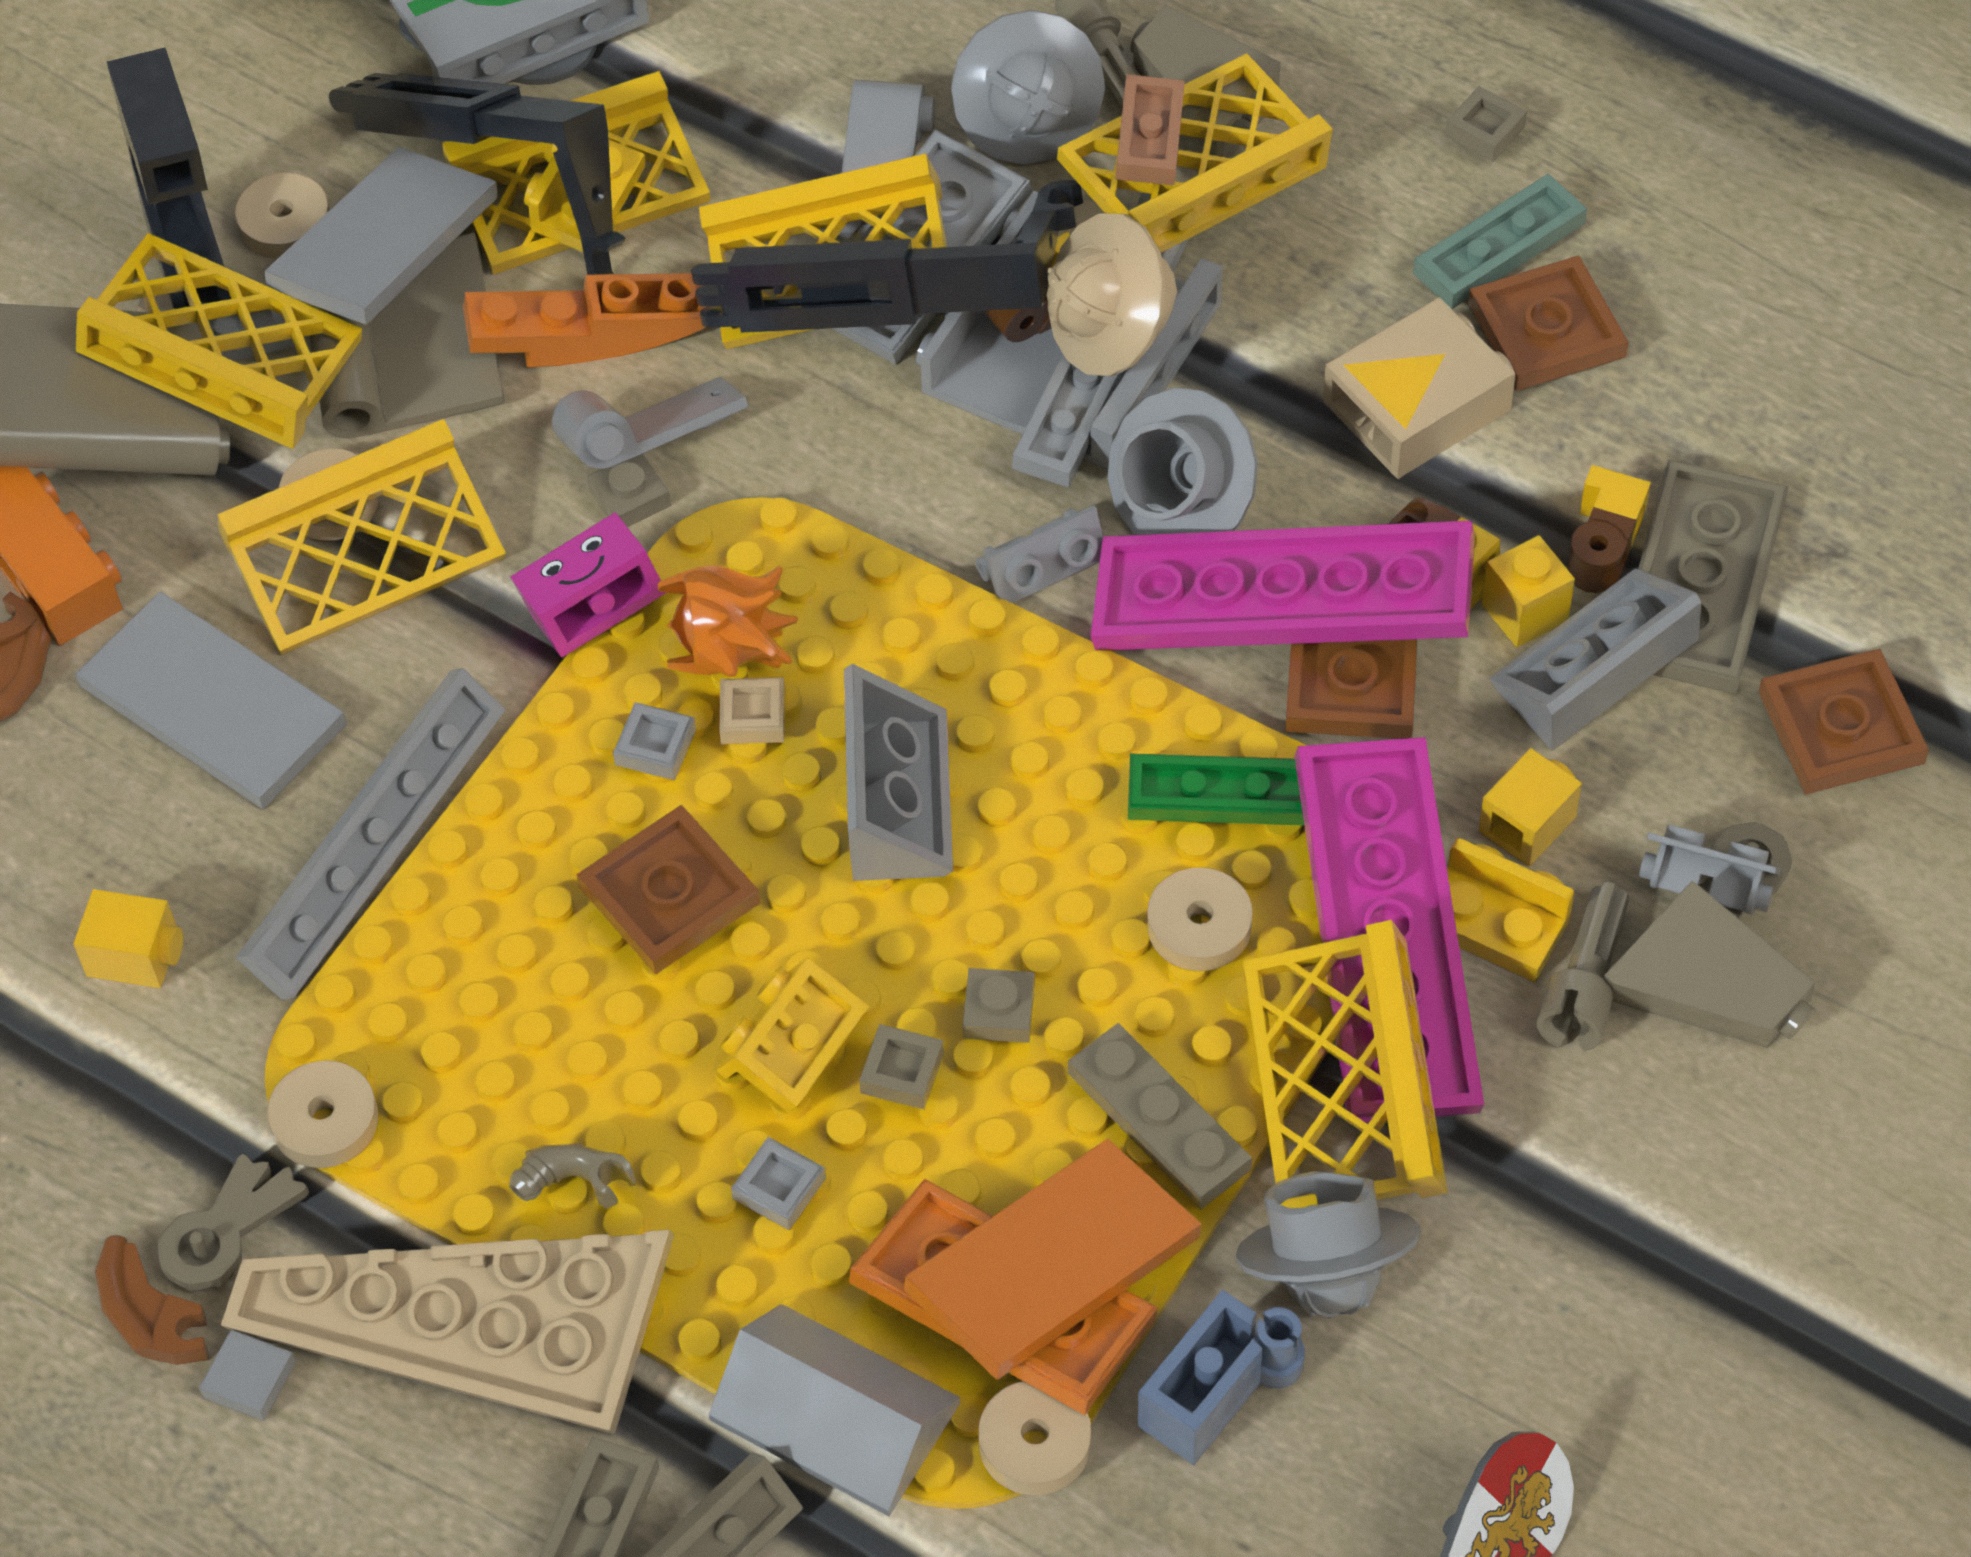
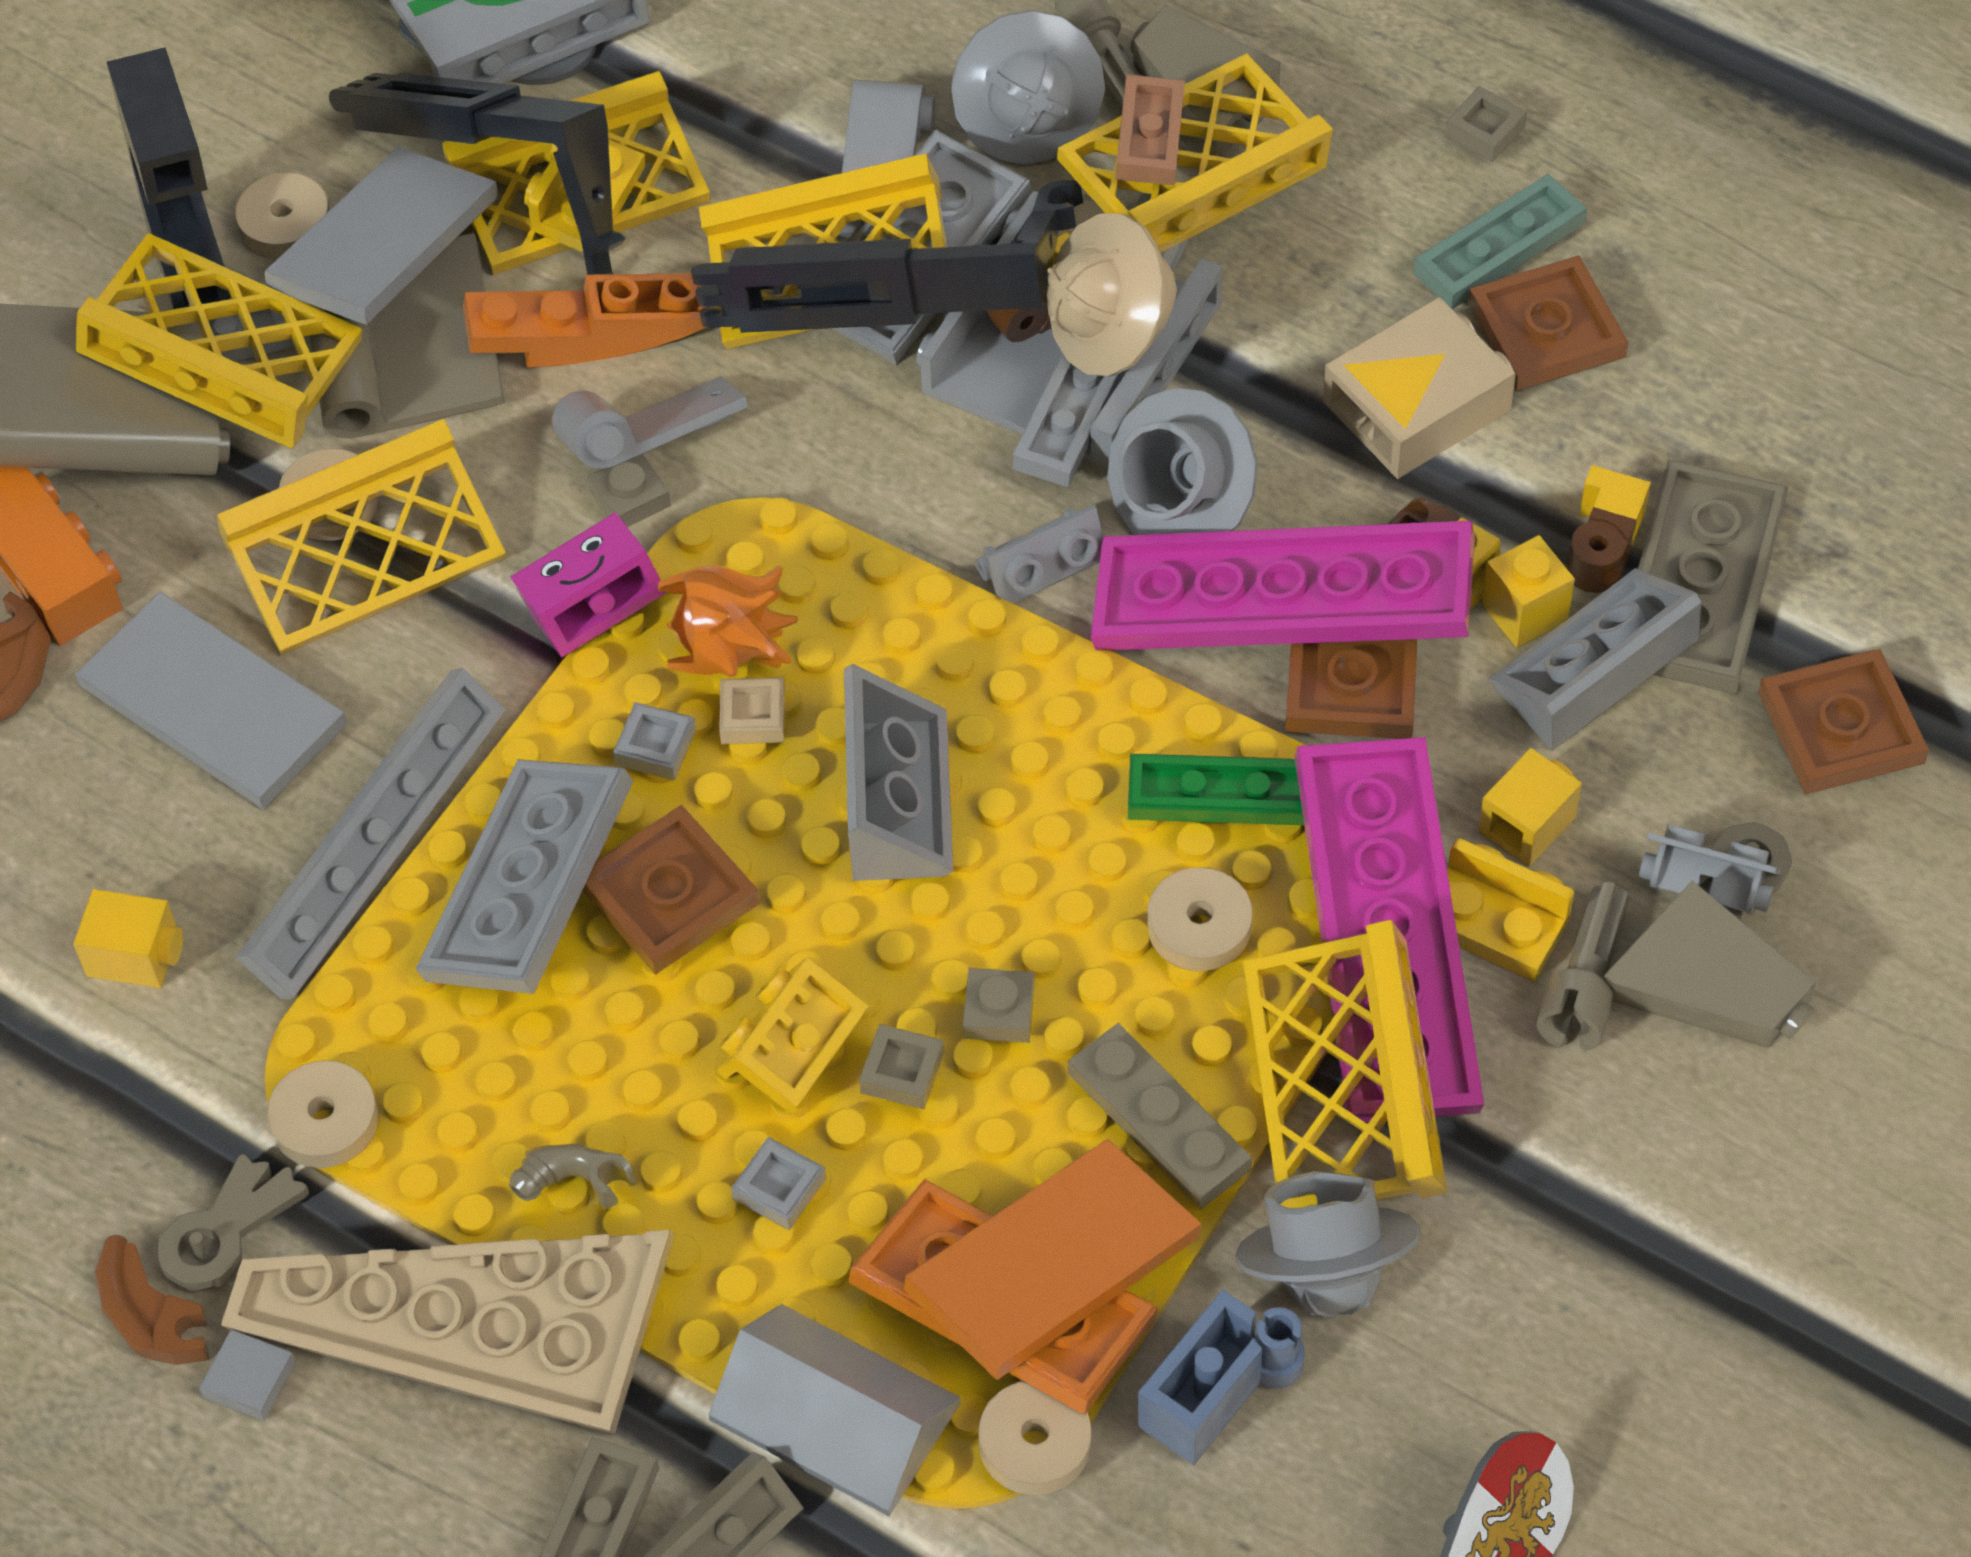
none -> light grey tile [416,759,633,994]

